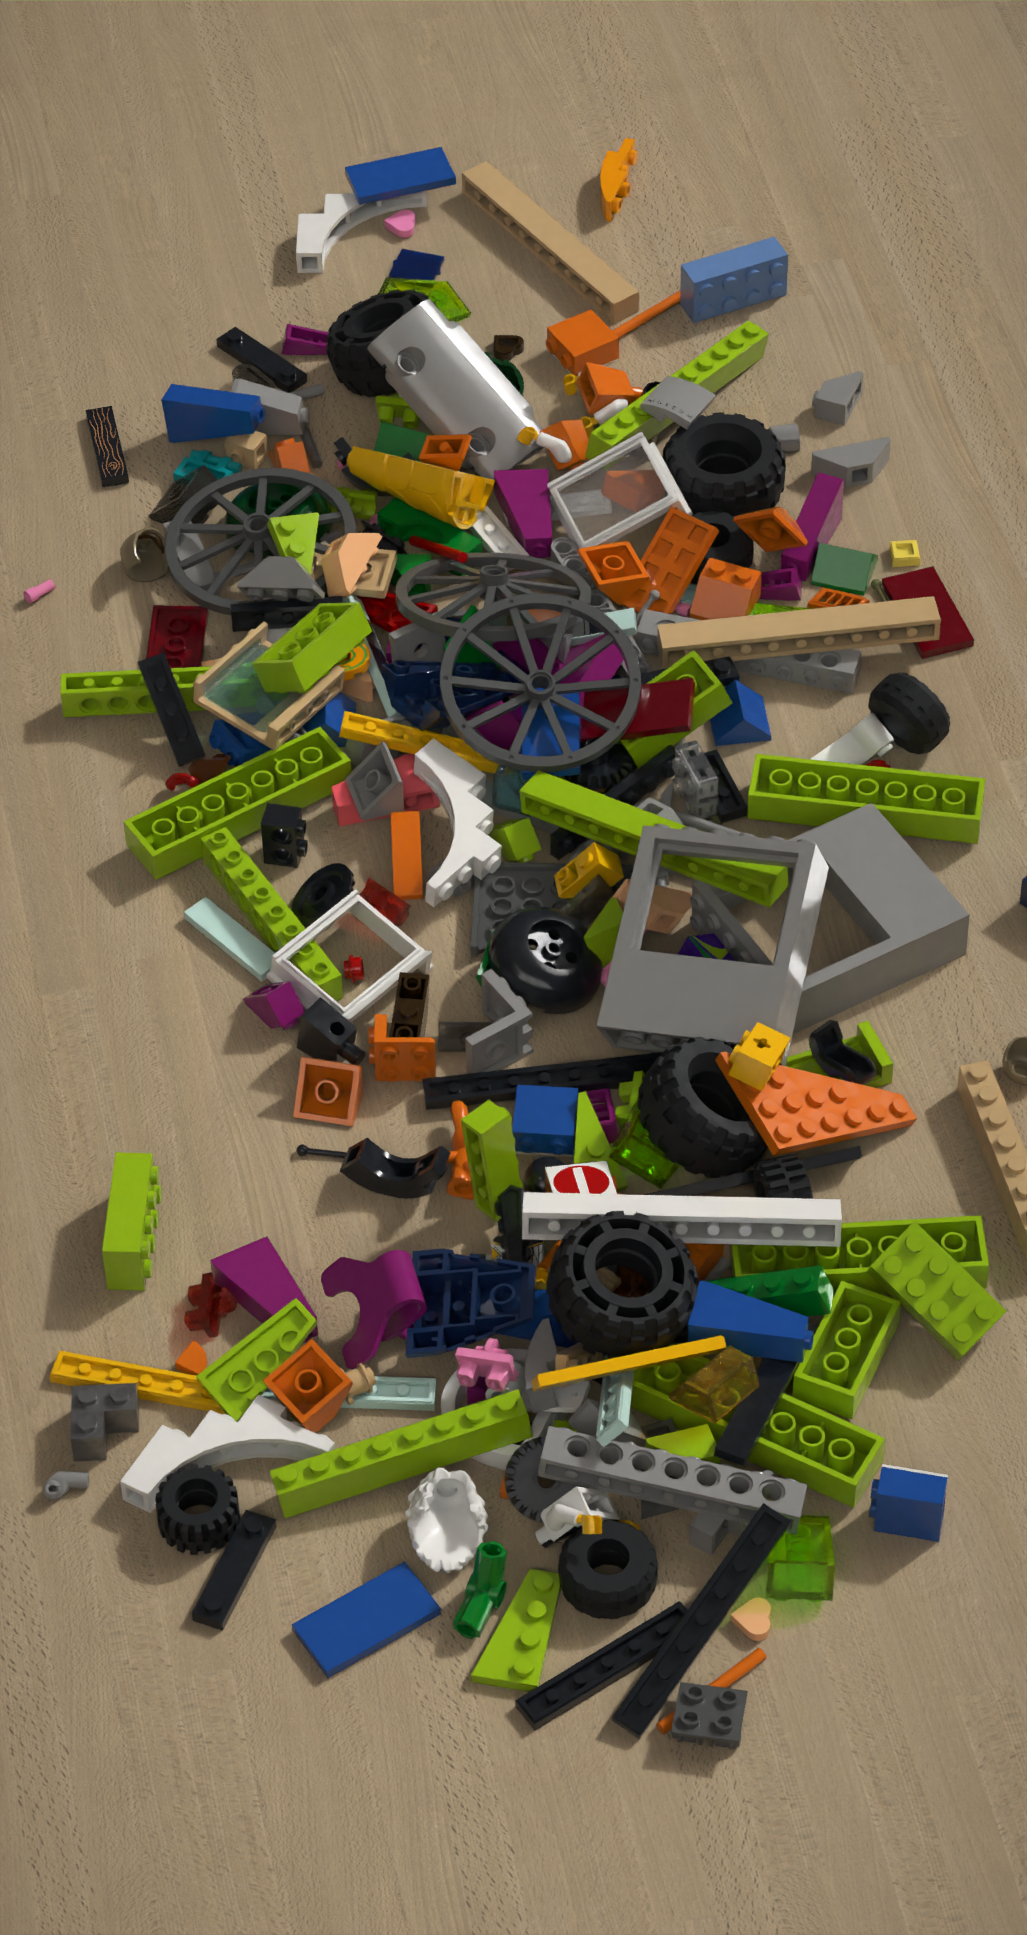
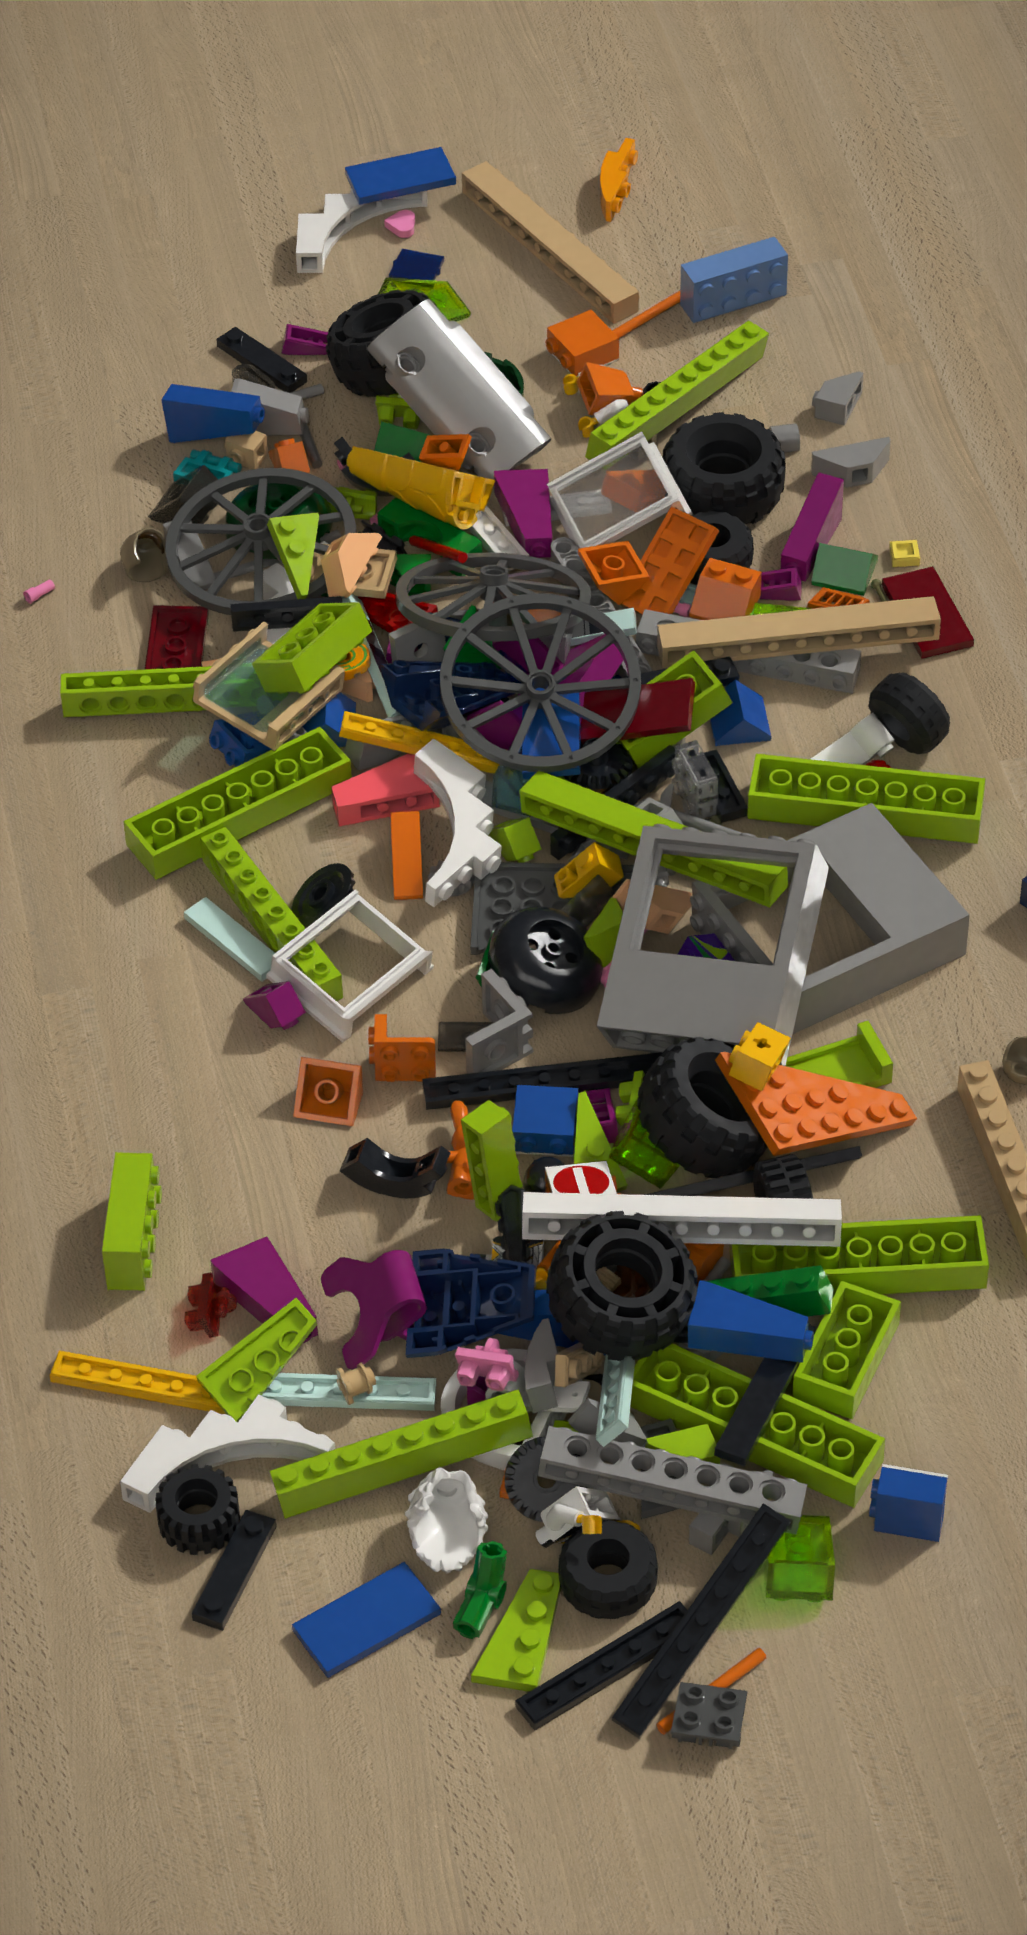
light grey arm [43,1471,89,1500] -> none
flat silver brick [71,1383,140,1461] -> none
black tile [86,406,129,487] -> none
black plate [137,652,205,767] -> none
reddish brown piece [165,754,231,791] -> none
orange tile [175,1340,207,1376] -> none
light grey slope [237,556,325,602] -> none
black brick [261,803,308,868] -> none
orange slope [263,1338,353,1433] -> none
black hinge [296,1144,347,1158] -> none
black torso [297,997,366,1065] -> none
red plate [344,955,364,984] -> none
light grey slope [345,741,404,821] -> none
clear red hips [359,877,411,926] -> none
dark brown slope [389,972,430,1037] -> none
dark brown tile [494,335,524,361] -> none
torso [517,419,590,483] -> none
yellow tile [531,1335,726,1392] -> none
light grey hinge [631,590,660,636] -> none
light grey slope [640,376,716,430] -> none
clear yellow slope [668,1345,760,1424] -> none
light nougat tile [731,1597,771,1641] -> none
orange slope [733,507,808,553] -> none
black animal [809,1020,877,1085] -> none
lime brick [867,1221,1007,1361] -> none

